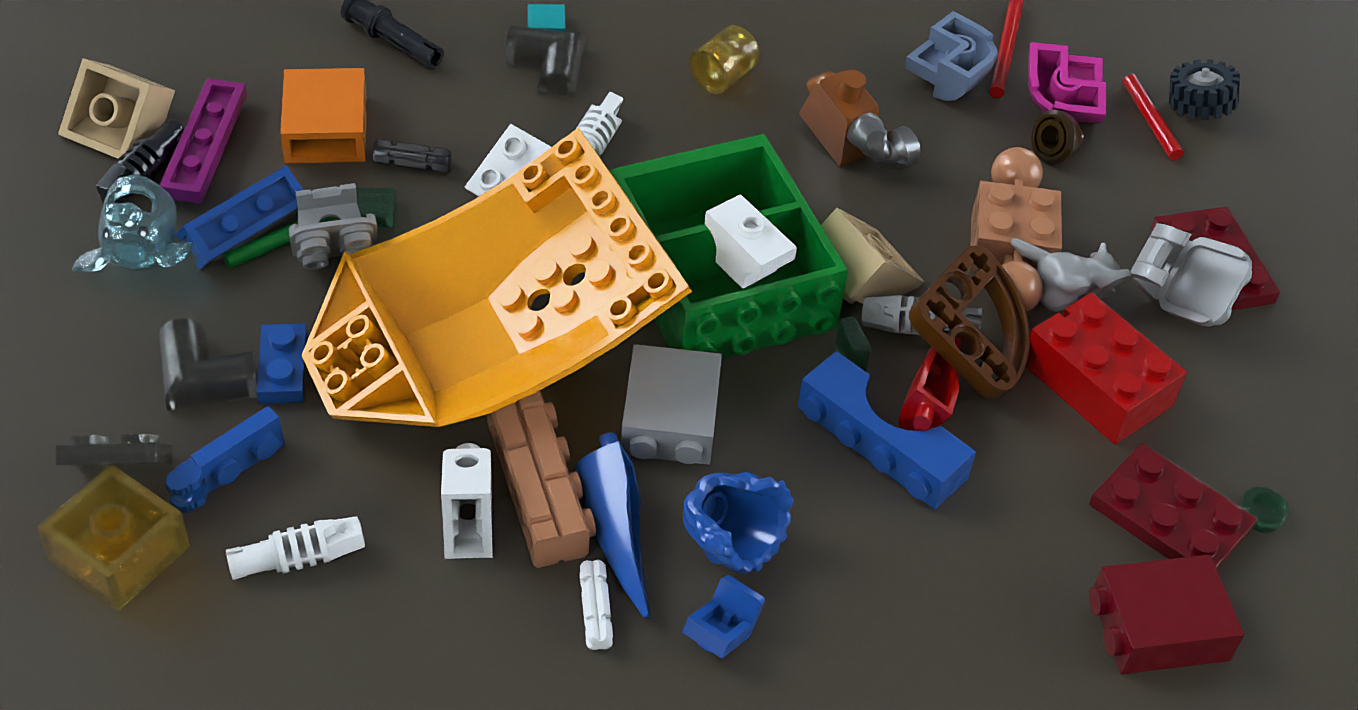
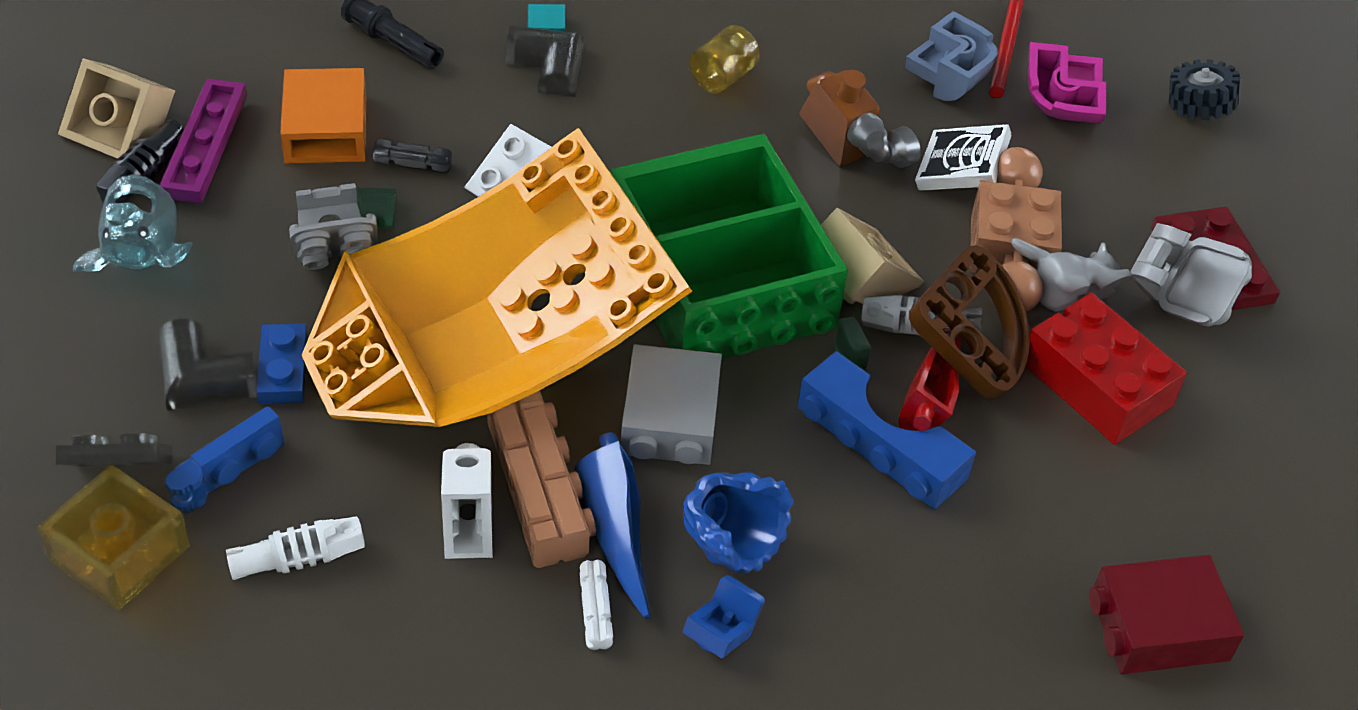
blue container [175,165,303,270] -> none
green bar [223,216,339,269] -> none
white hinge [576,92,623,157] -> none
white brick [705,194,797,288] -> none
dark brown brick [1031,110,1084,165] -> none
dark red plate [1089,443,1258,570] -> none
red bar [1122,74,1183,161] -> none
clear green tile [1239,487,1289,533] -> none
none -> white tile [915,124,1012,190]

